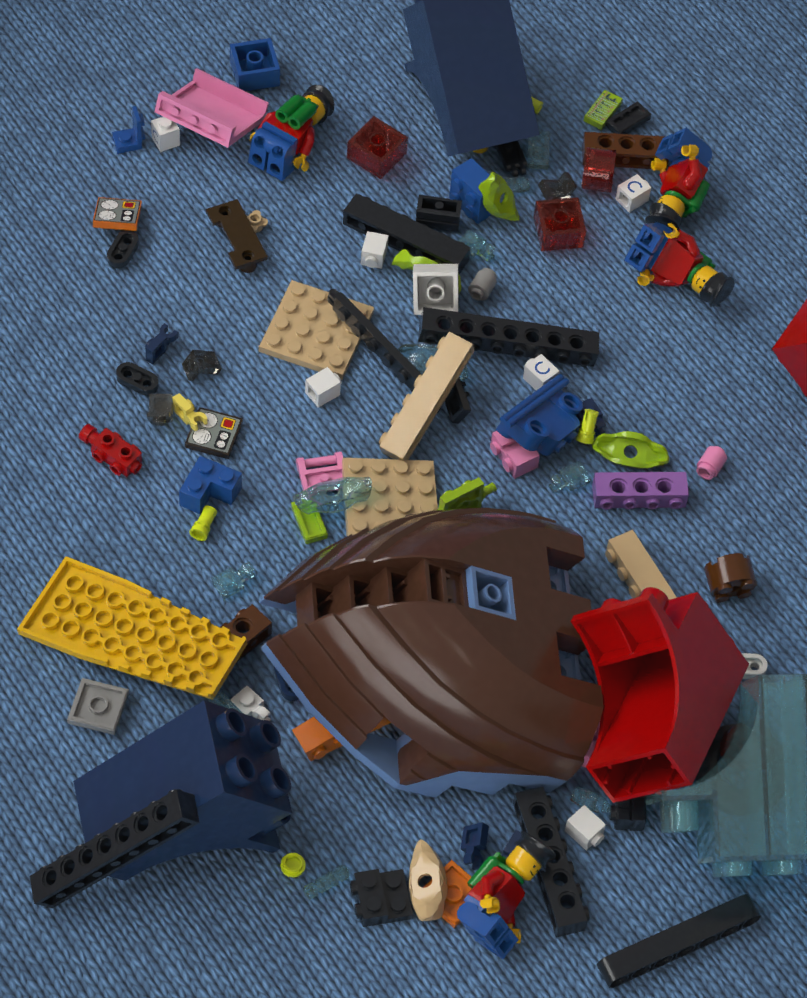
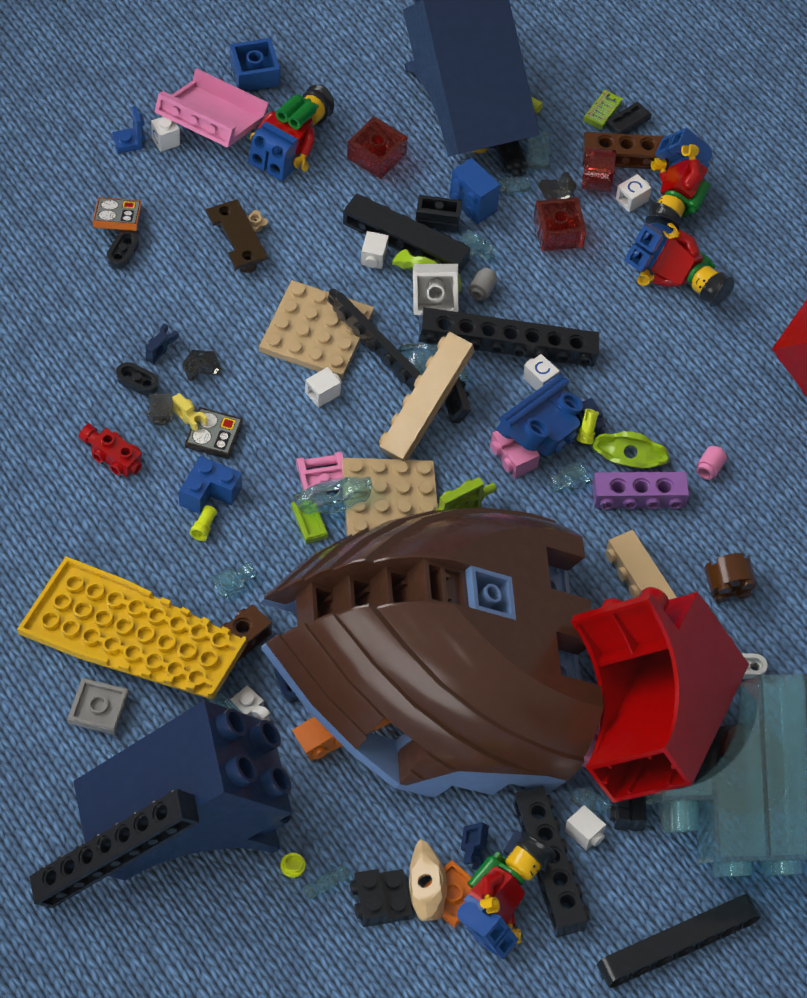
lime piece [478,171,520,221] -> none

